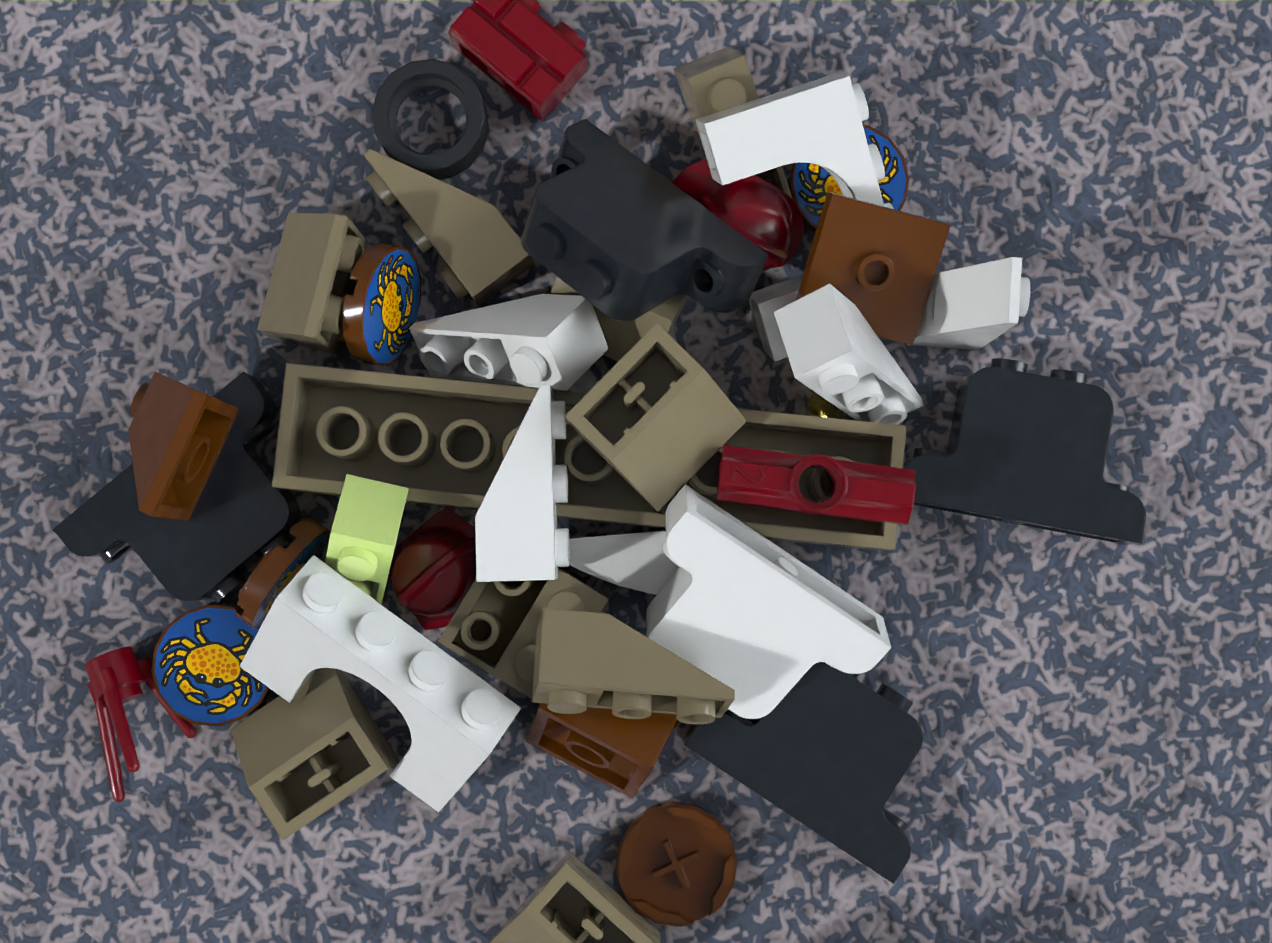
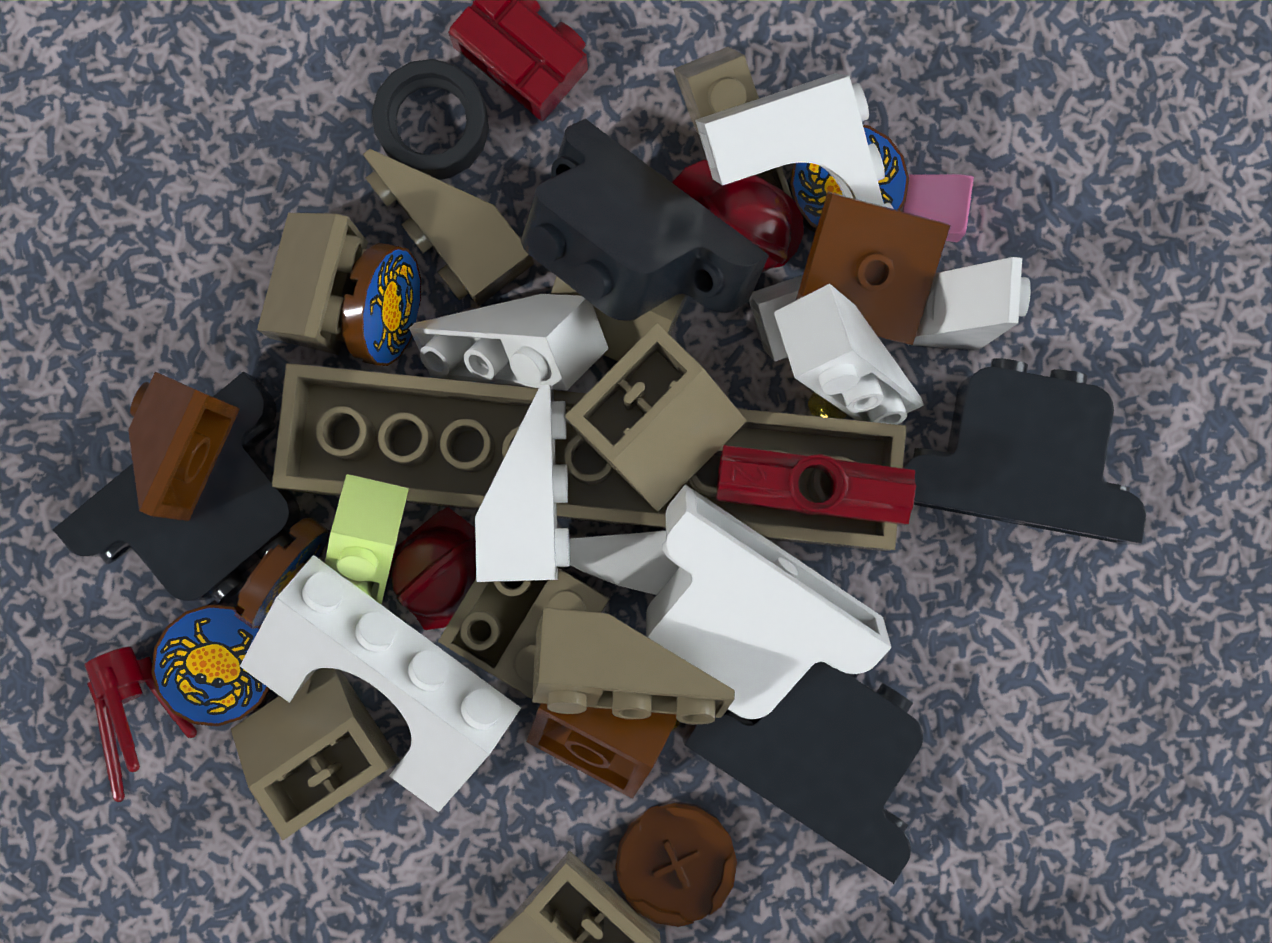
none -> bright pink slope [903,174,974,242]

